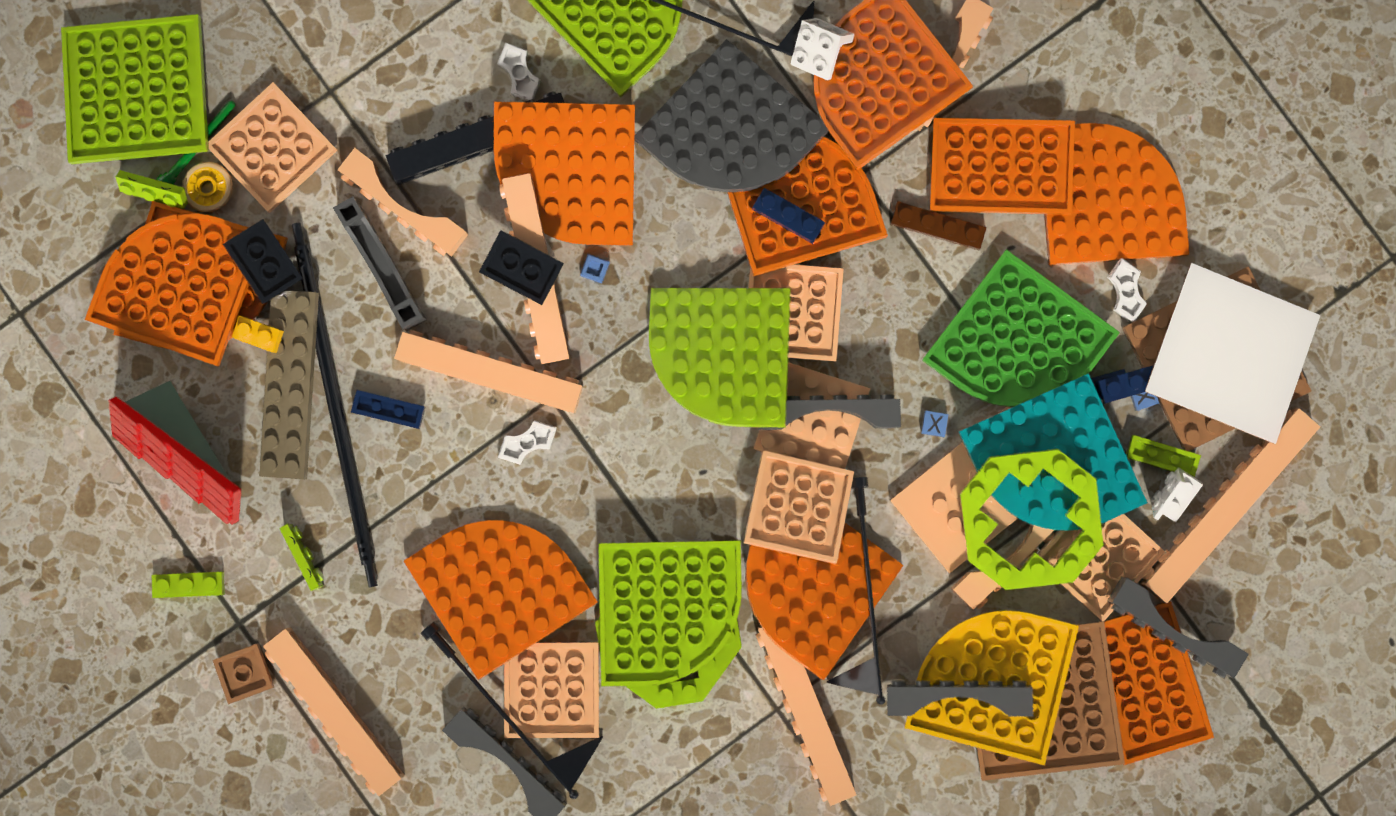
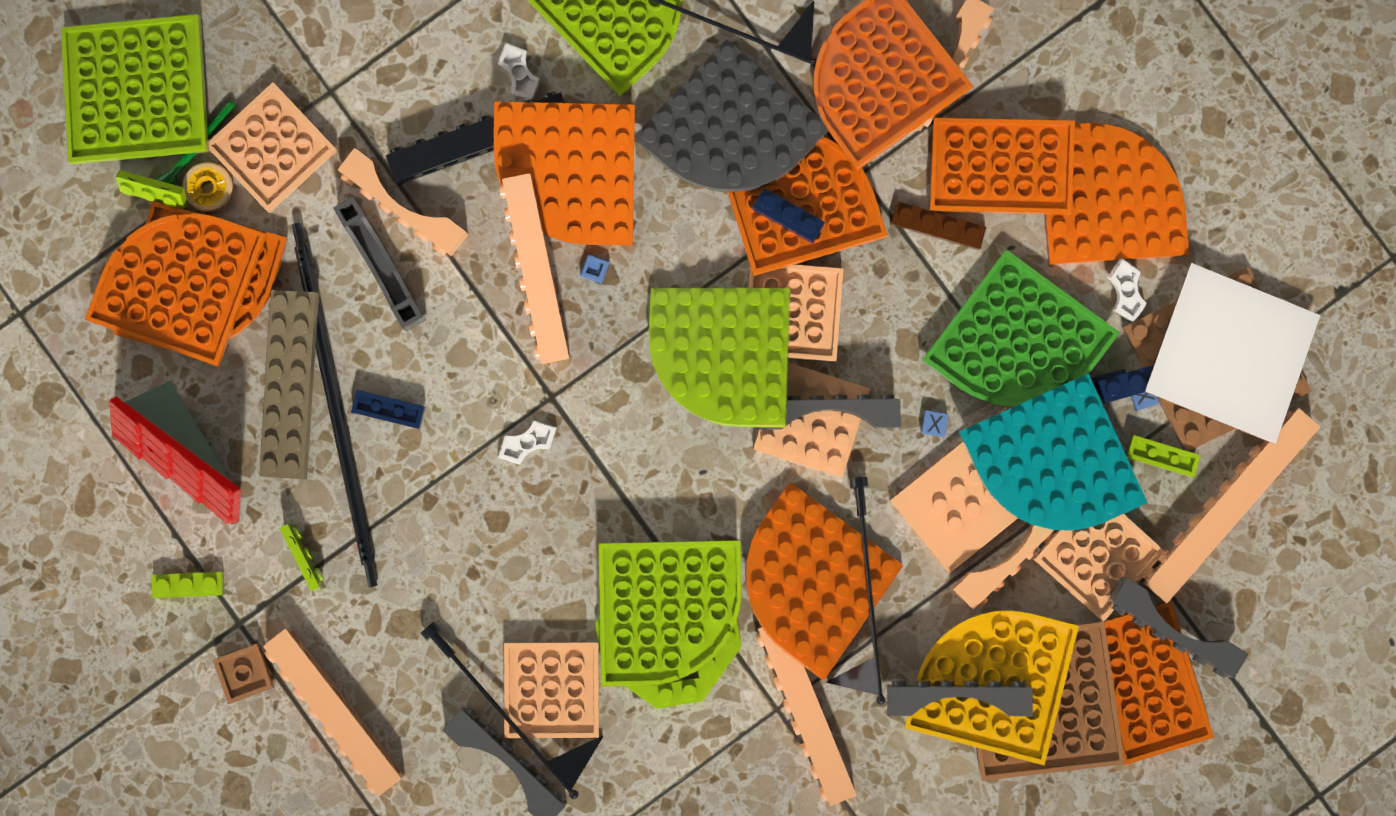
black plate [222,219,303,304] -> none
yellow plate [232,315,284,353] -> none
light nougat brick [394,330,583,414] -> none
orange plate [403,520,598,680] -> none
black plate [479,230,564,305] -> none
light nougat plate [743,451,854,564] -> none
white bracket [791,18,854,80] -> none
lime plate [960,449,1104,590] -> none
white bracket [1151,467,1203,522] -> none

